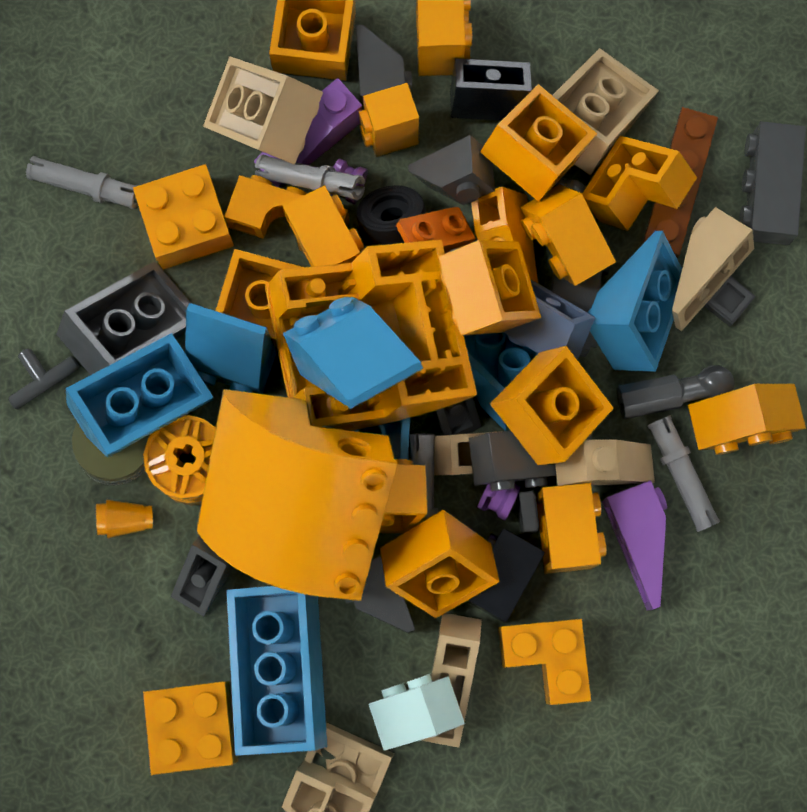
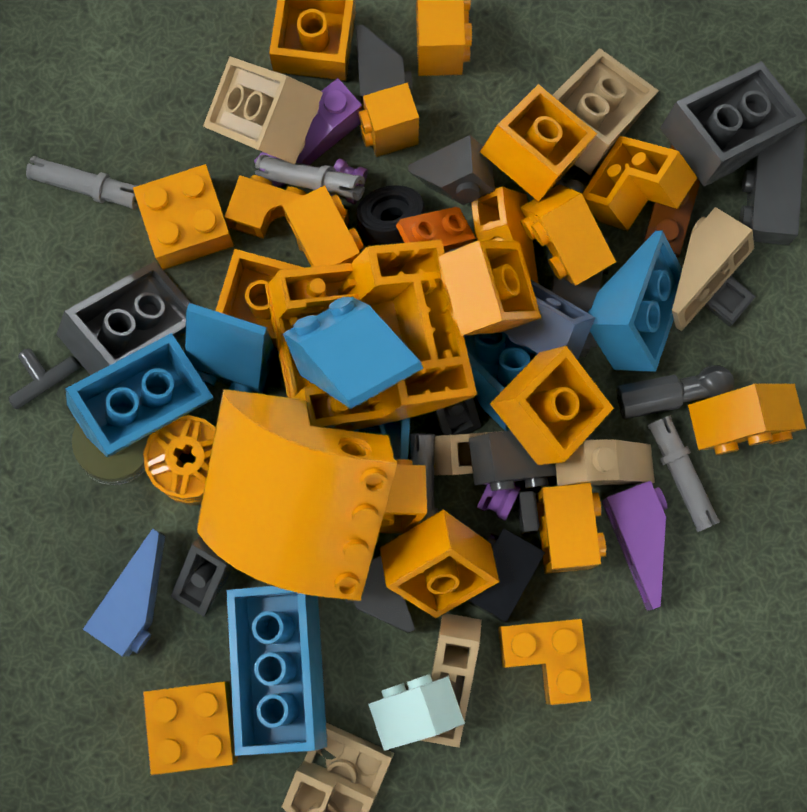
light orange cone [96,499,153,539] -> none
black brick [450,58,532,120] -> none
none -> medium blue slope [83,528,165,657]
none -> dark grey slope [660,61,807,187]

